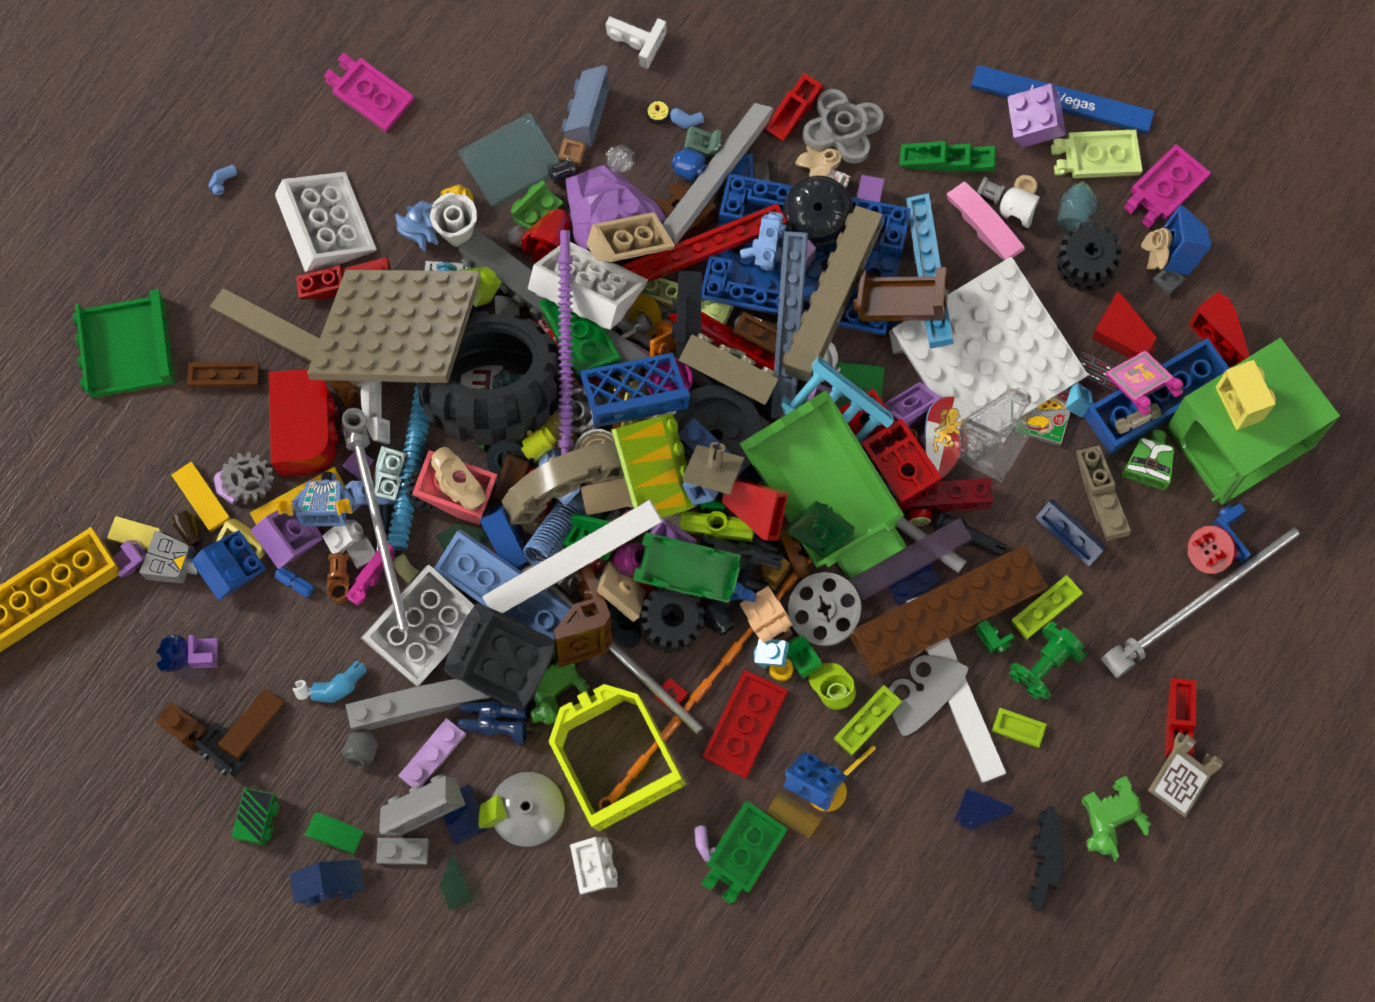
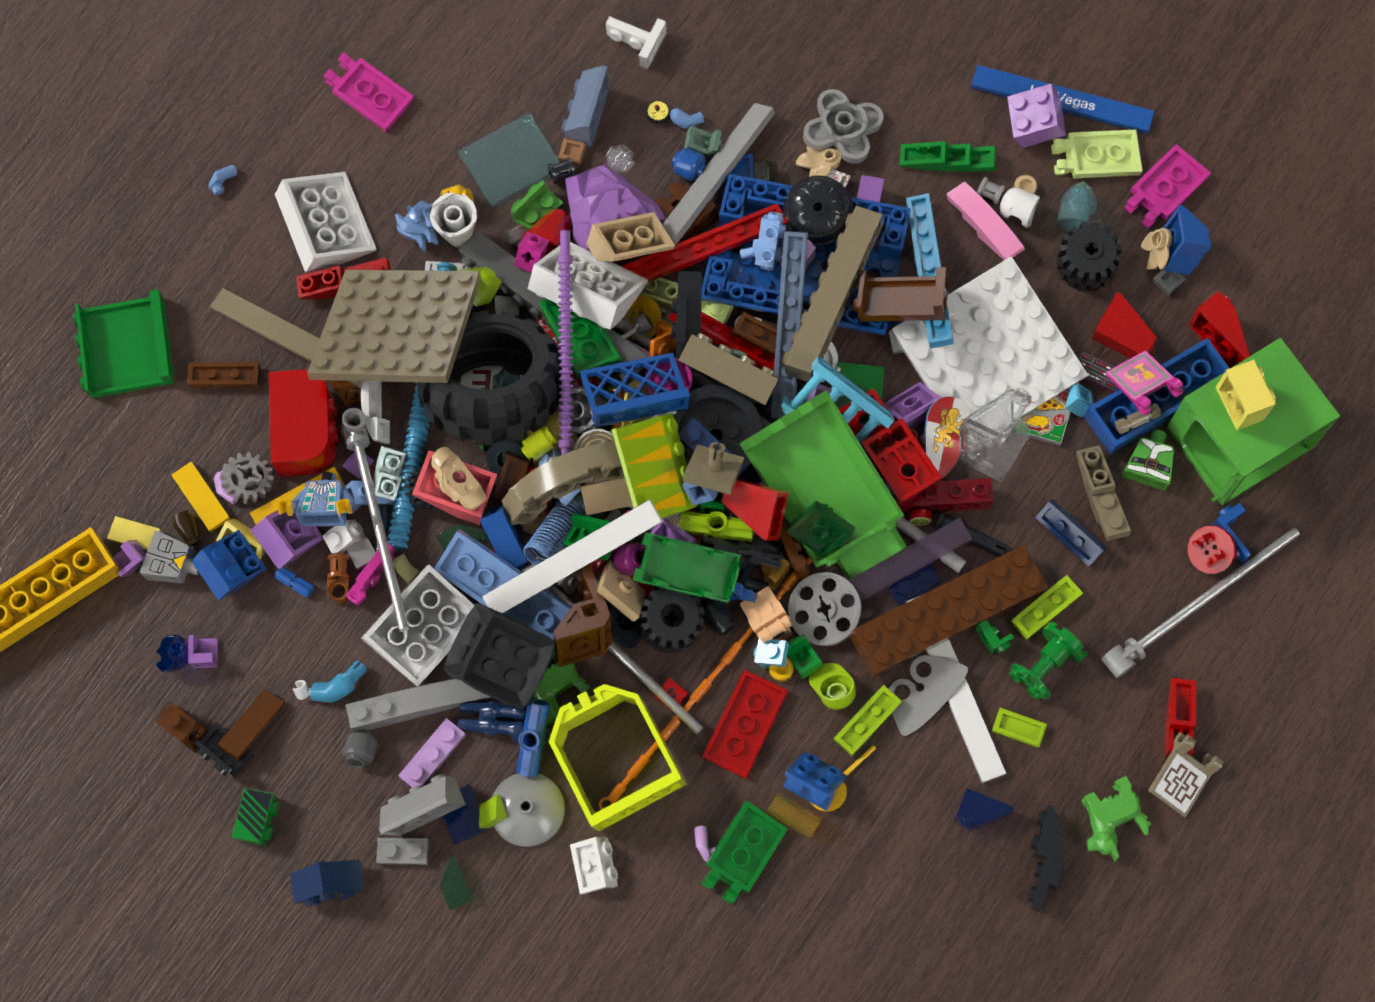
green slope [304,812,364,855] -> none
red slope [764,73,825,141] -> none
none -> dark pink brick [514,232,549,273]
none -> blue piece [516,699,551,777]

